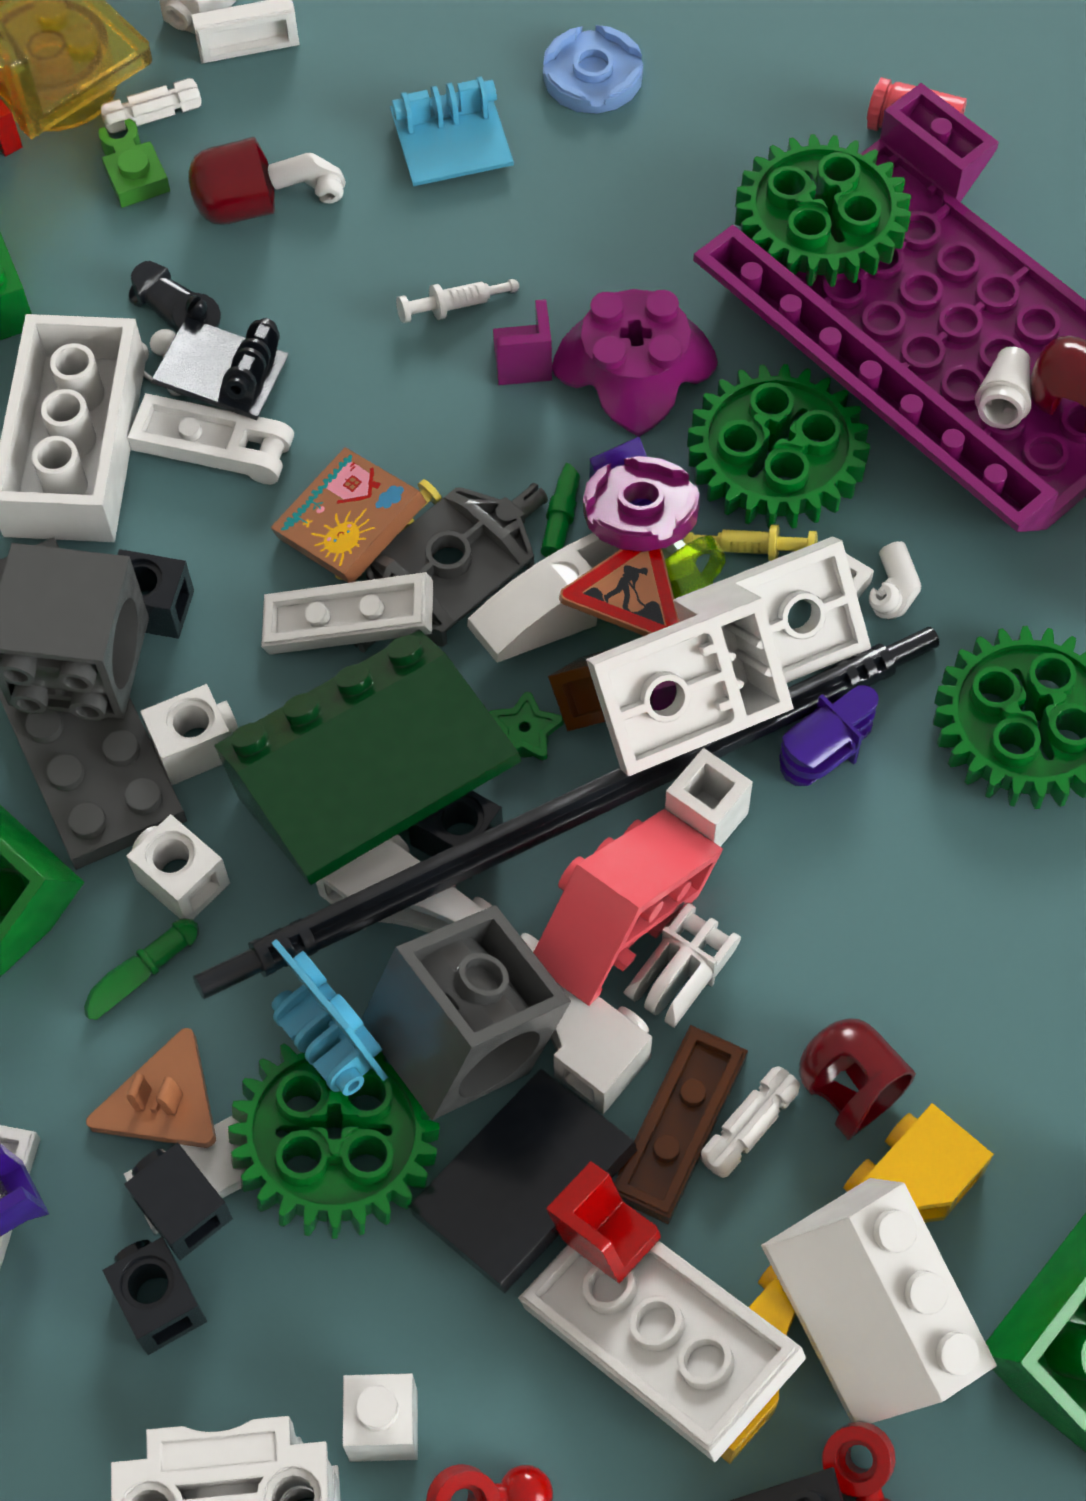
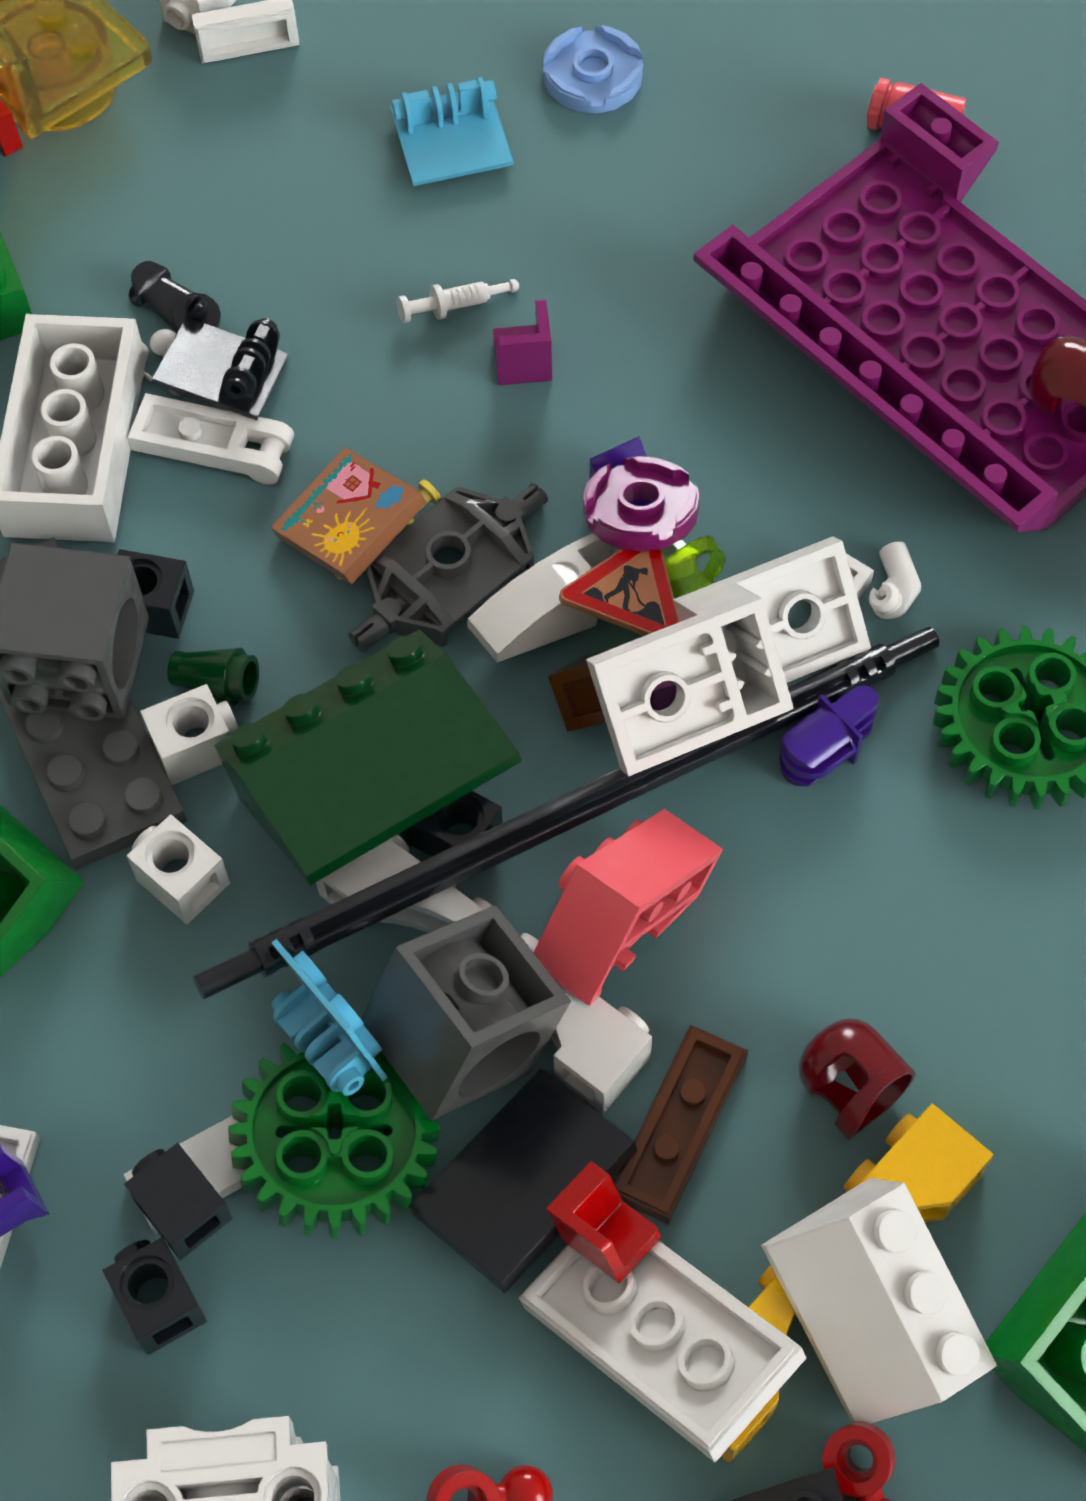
green piece [84,918,199,1020] -> none
nougat piece [86,1028,216,1148] -> none
bright green plate [98,119,170,208] -> none
white axle [100,78,201,134] -> none
dark red helmet [188,136,275,225] -> none
white tile [261,572,433,655] -> none
white arm [268,153,346,204] -> none
white brick [343,1373,418,1462] -> none
green plate [489,692,564,761] -> none
green piece [540,463,580,557] -> none
magenta brick [552,289,718,436] -> none
white arm [623,903,741,1028] -> none
white brick [665,748,753,847] -> none
light yellow piece [683,525,818,561] -> none
green gear [687,364,870,529] -> none
white axle [700,1066,800,1178] -> none
green gear [735,134,911,287] -> none
white cone [975,347,1031,429] -> none
none -> dark green cone [167,648,259,706]

